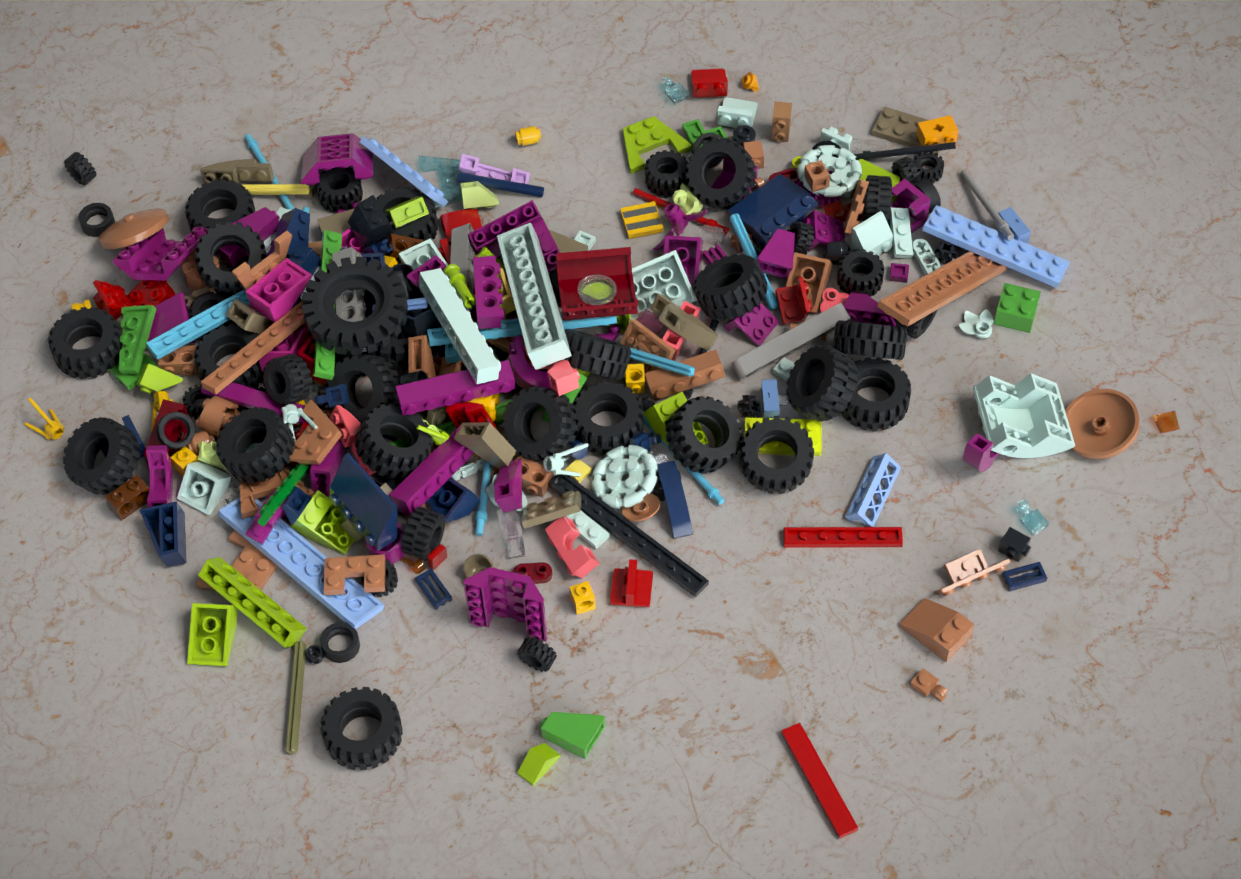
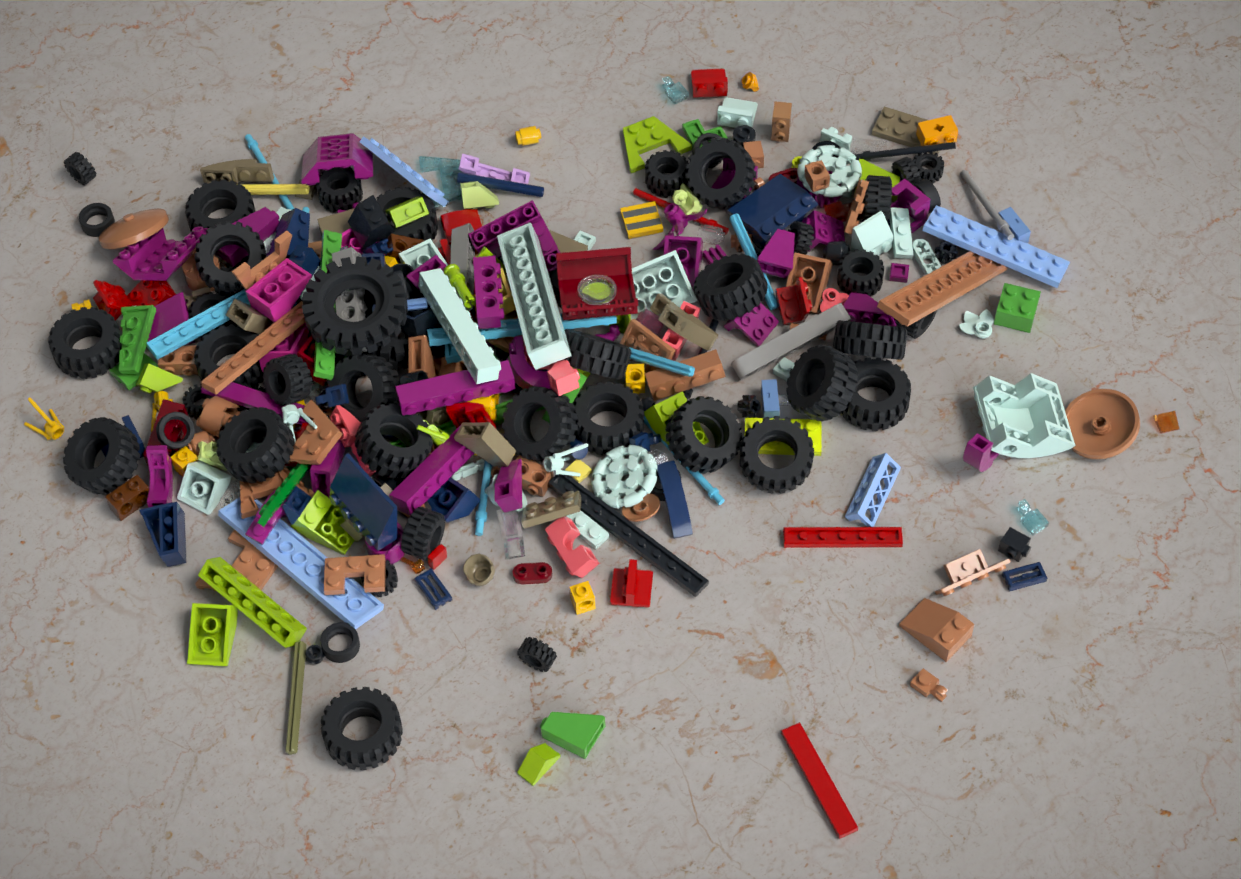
magenta slope [463,567,548,642] -> none

